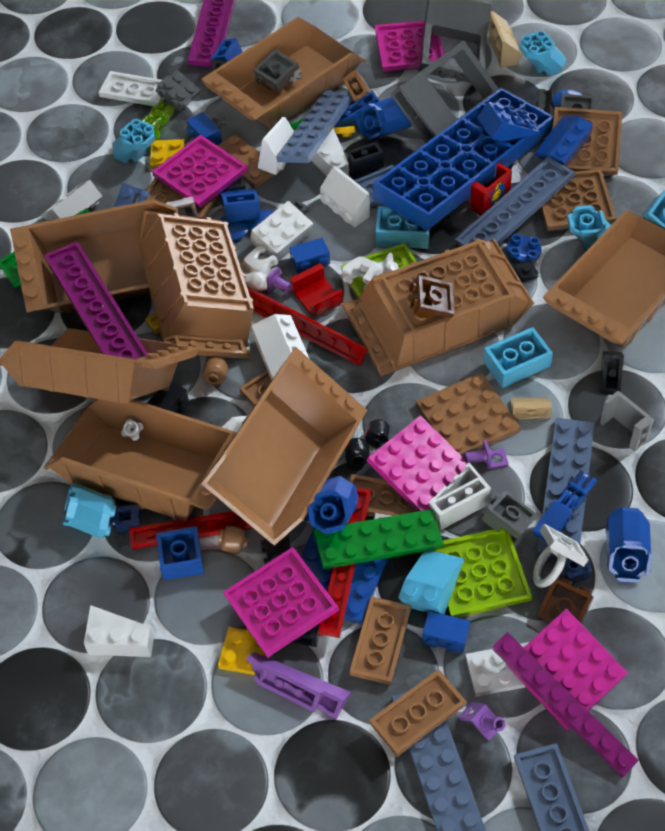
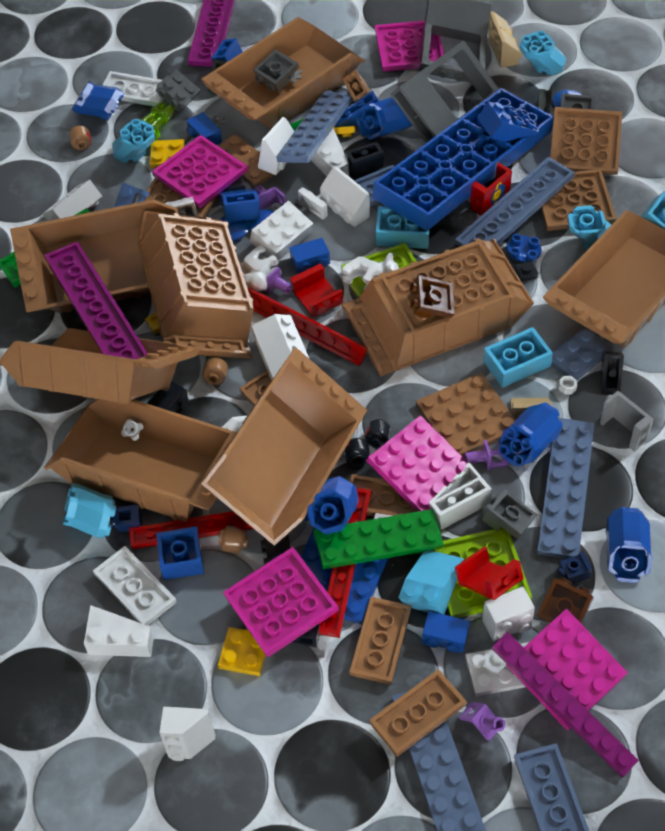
medium lavender wedge [246,652,351,719] -> none
blue arm [532,470,597,543] -> none
white tile [533,524,588,588] -> none
blue slope [534,116,593,167] -> none
none -> medium nougat head [69,126,92,150]
none -> blue brick [72,81,125,121]
none -> white plate [93,546,177,626]
none -> white slope [159,707,216,761]
none -> medium lavender bracket [254,185,287,210]
none -> white plate [298,187,328,220]
none -> red panel [455,547,524,600]
none -> white brick [482,587,535,642]
none -> blue brick [498,402,563,467]
none -> sand blue plate [551,327,613,380]
none -> white tile [558,376,577,395]

